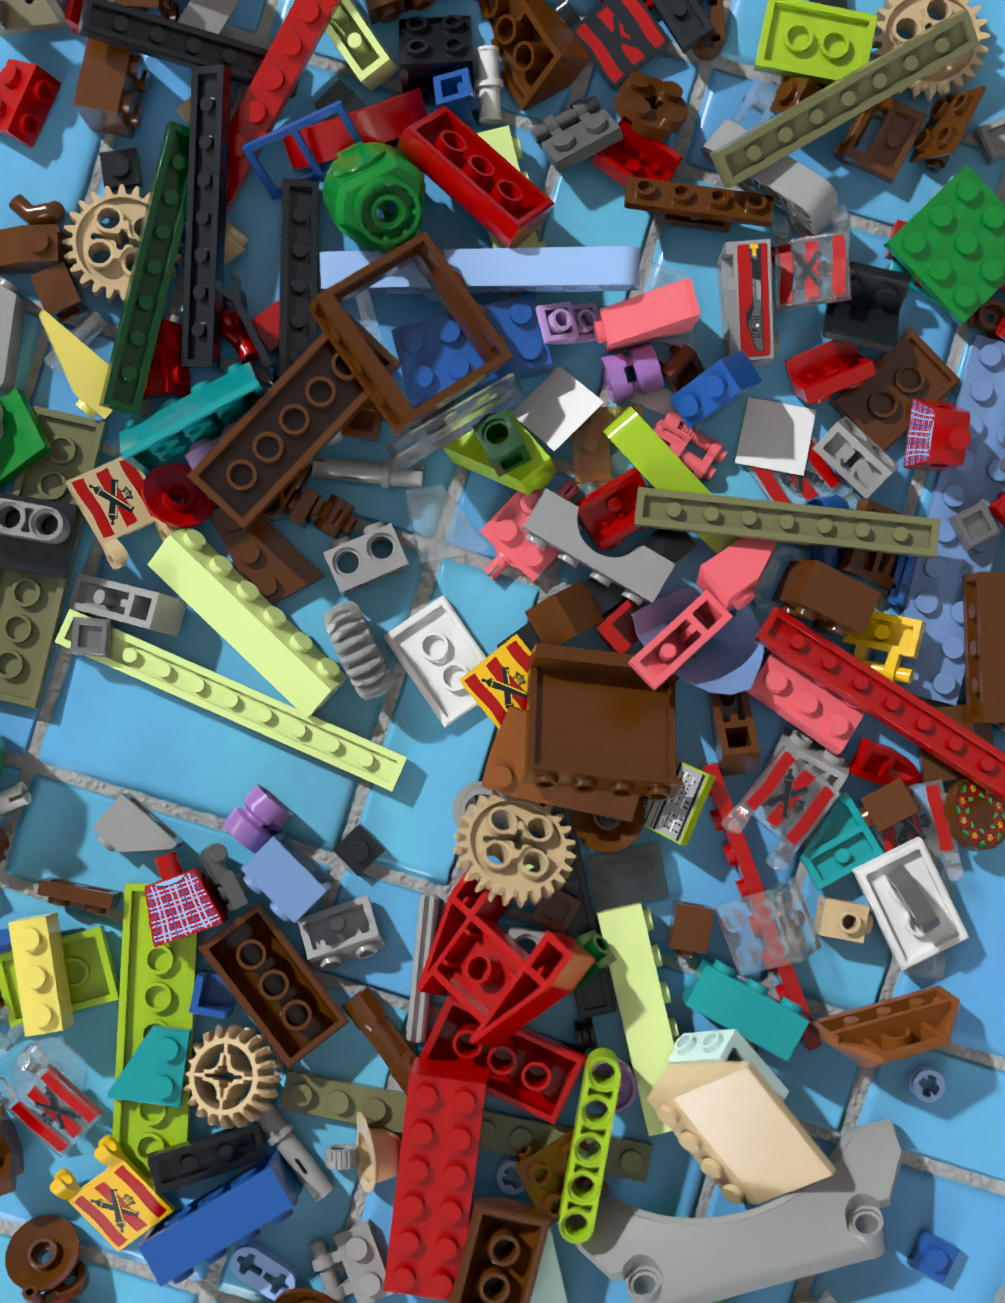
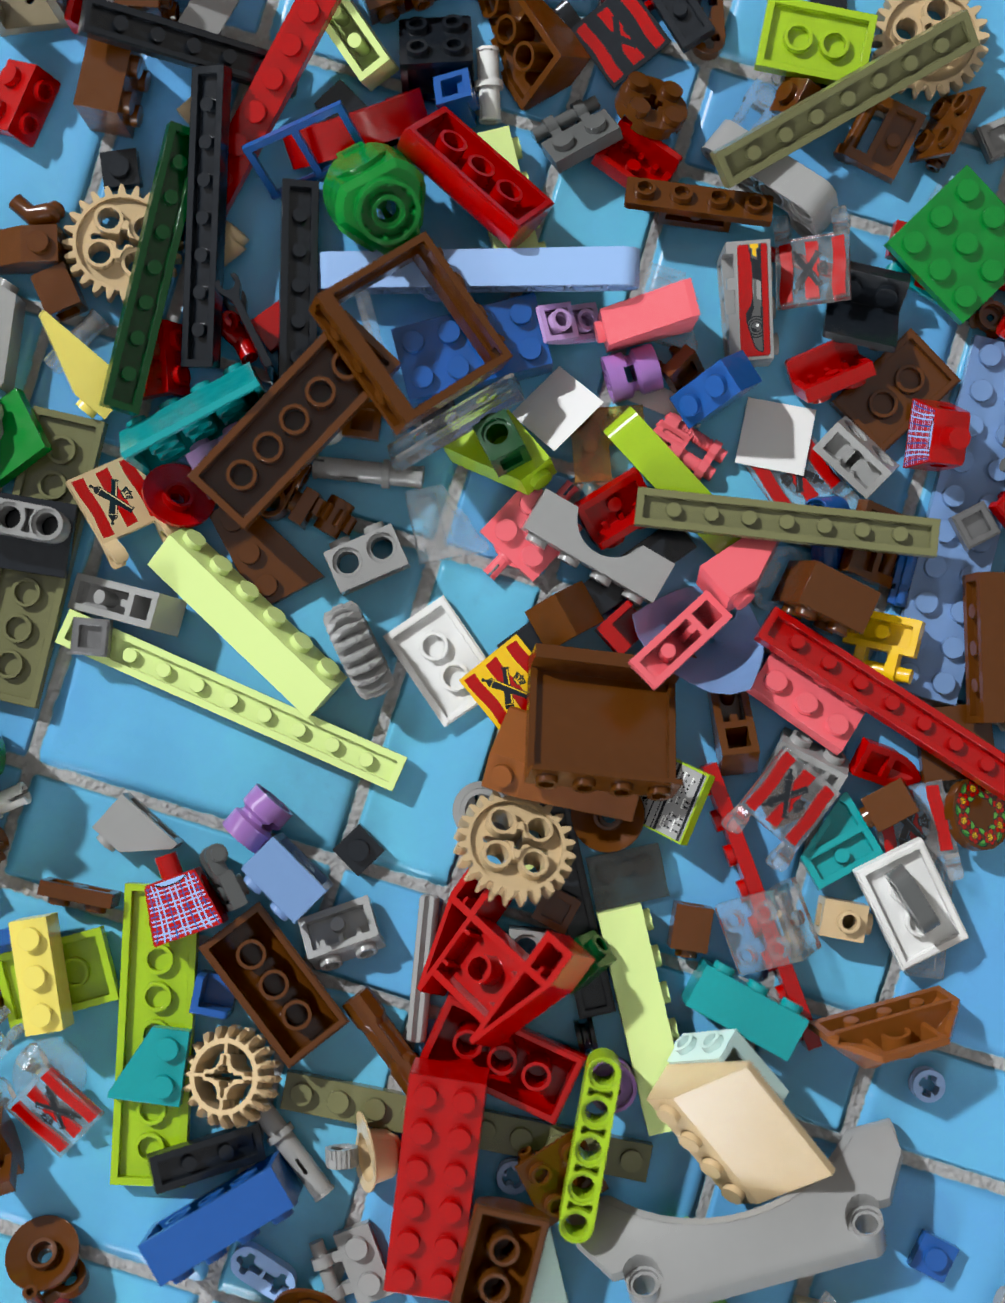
yellow flag [49,1135,175,1252] -> none

